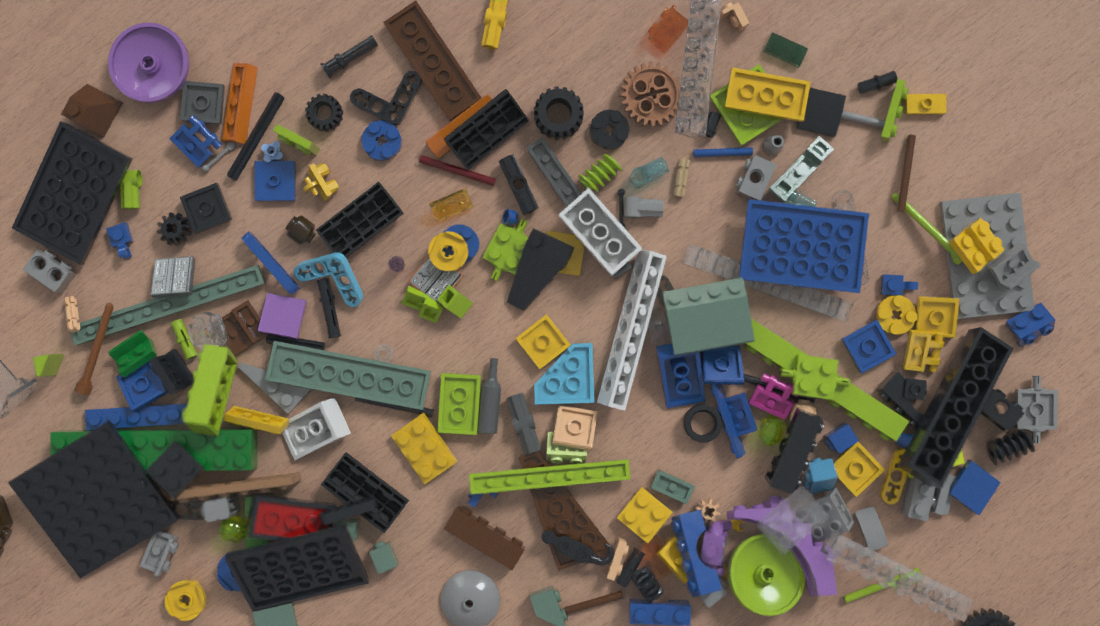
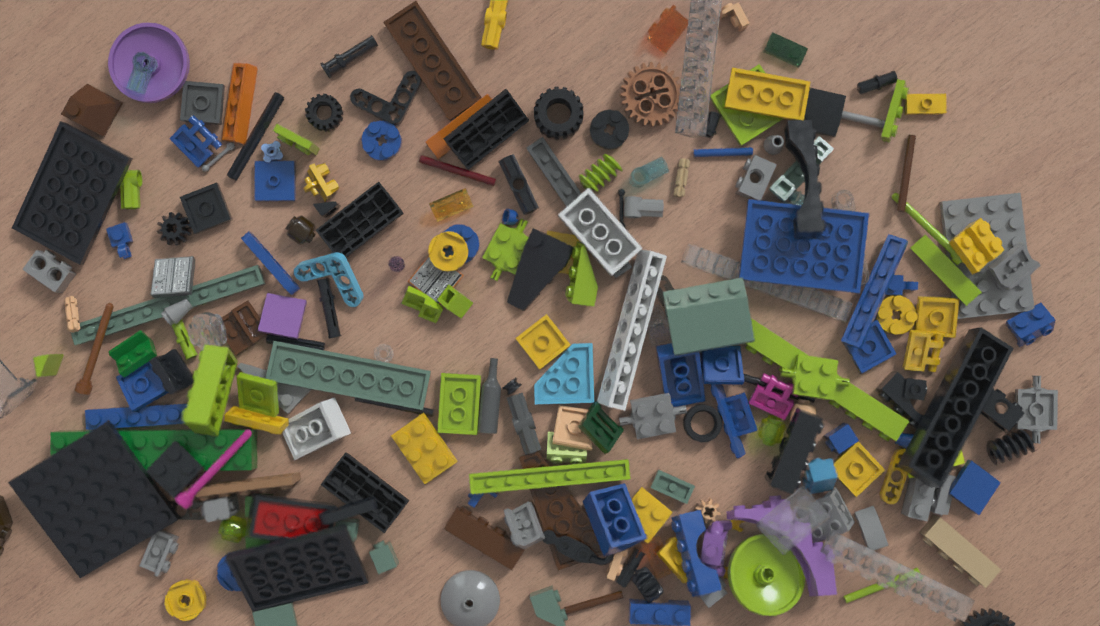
none -> clear light blue piece [126,52,158,95]
none -> light grey cone [161,298,193,326]
none -> dark pink piece [175,430,252,509]
none -> lime plate [236,372,279,417]
none -> black slope [313,201,340,218]
none -> black bush [502,377,522,395]
none -> light grey bracket [504,501,545,549]
none -> lime slope [565,241,598,306]
none -> dark green plate [577,401,624,454]
none -> blue slope [582,483,647,556]
none -> light grey plate [619,393,687,439]
none -> black arch [784,120,826,239]
none -> blue plate [841,234,908,350]
none -> lime tile [910,234,982,306]
none -> tan brick [919,515,1001,588]

